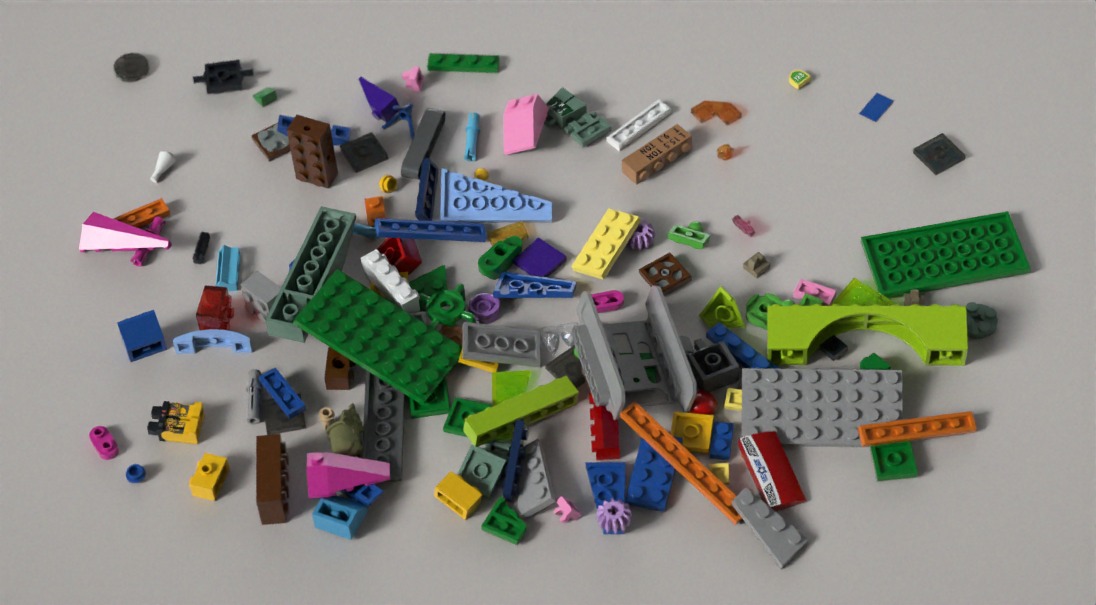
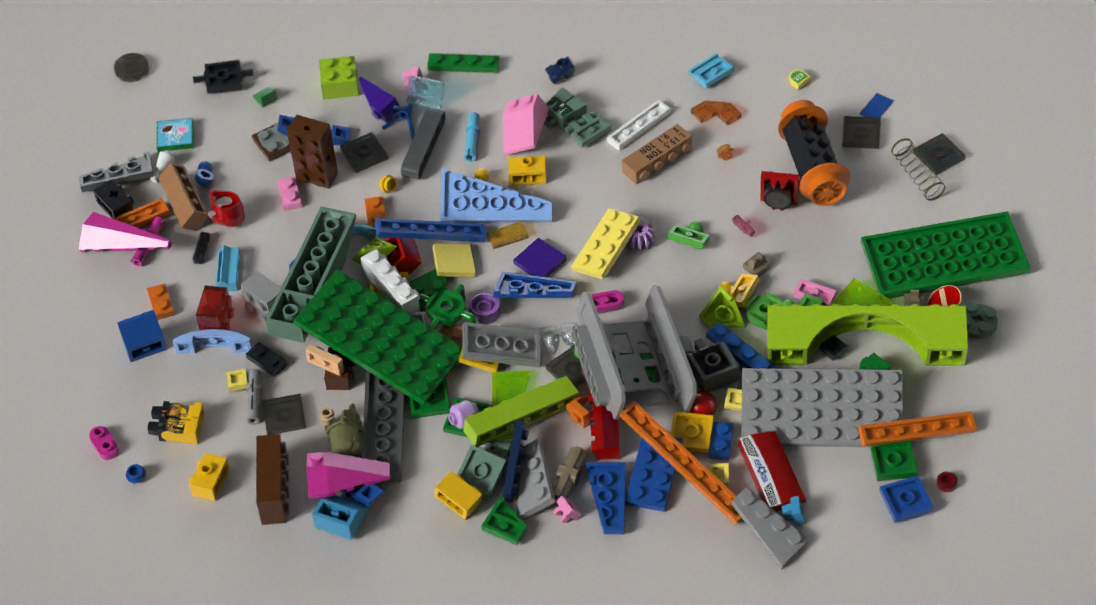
blue plate [259,367,306,419] -> none
dark blue plate [415,158,439,221] -> none
green piece [478,236,523,280] -> none
lavender gear [597,498,632,534] -> none
reddish brown piece [639,253,692,295] -> none
none -> dark grey wing [79,151,154,192]
none -> black brick [93,179,134,219]
none -> orange plate [147,283,175,320]
none -> tile [157,118,194,152]
none -> medium nougat brick [158,162,208,231]
none -> blue plate [194,161,214,186]
none -> red helmet [207,190,245,227]
none -> light yellow plate [226,369,248,392]
none -> black plate [246,342,288,377]
none -> bright pink plate [277,176,302,211]
none -> light nougat plate [305,344,344,376]
none -> lime brick [319,56,359,100]
none -> lime slope [352,236,397,265]
none -> clear light blue plate [406,75,445,109]
none -> light yellow tile [432,243,476,277]
none -> lavender head [448,400,479,429]
none -> yellow brick [508,155,546,186]
none -> dark blue plate [545,56,575,84]
none -> dark tan piece [552,446,587,504]
none -> orange plate [566,396,590,428]
none -> medium azure plate [689,53,733,89]
none -> yellow plate [719,273,760,308]
none -> piece [760,171,799,211]
none -> brick [778,100,850,206]
none -> dark azure tile [782,496,805,525]
none -> clear smoke tile [842,116,881,149]
none -> blue plate [880,476,934,523]
none -> olive piece [891,138,946,201]
none -> red piece [927,285,962,306]
none -> dark red tile [936,472,957,492]

